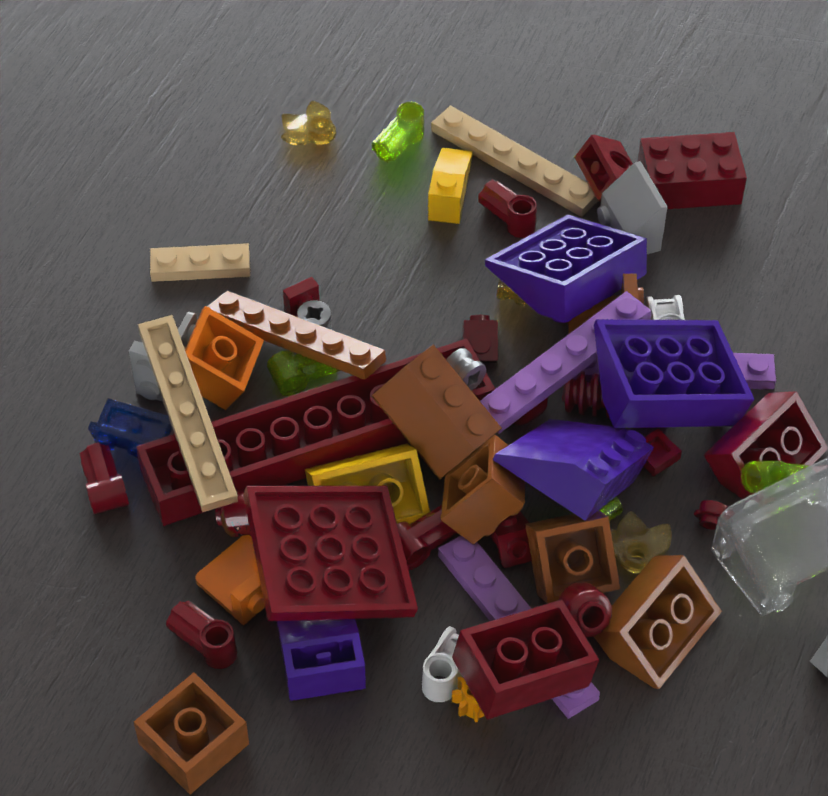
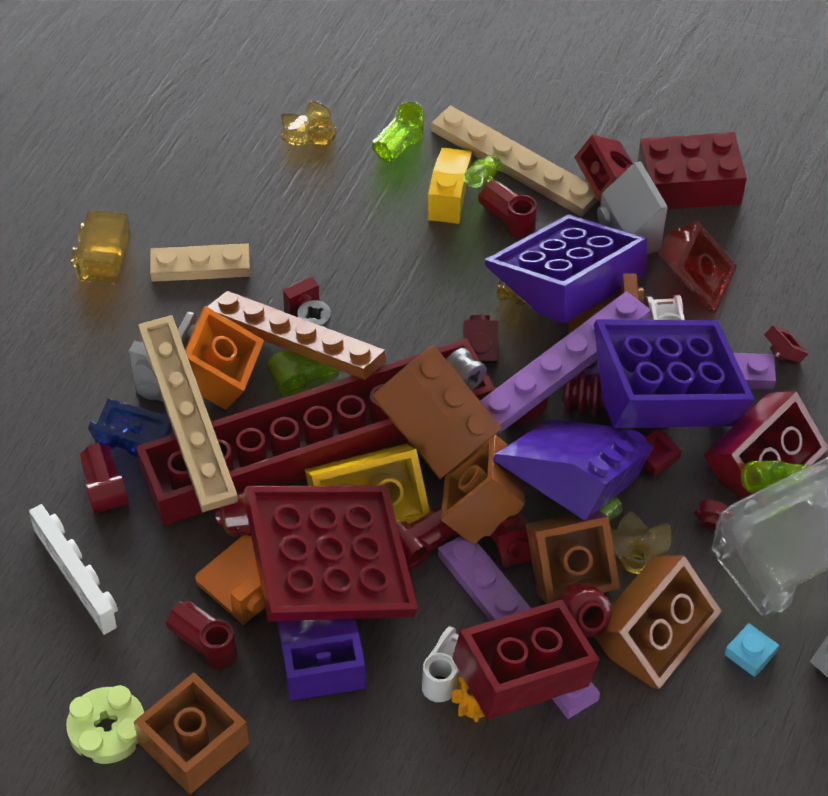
none -> white plate [29,504,118,635]
none -> yellowish green plate [66,685,144,764]
none -> clear yellow brick [71,210,131,284]
none -> clear neon green pin [464,155,502,188]
none -> clear red slope [658,221,737,314]
none -> medium azure plate [724,623,779,677]
none -> dark red plate [764,325,809,363]

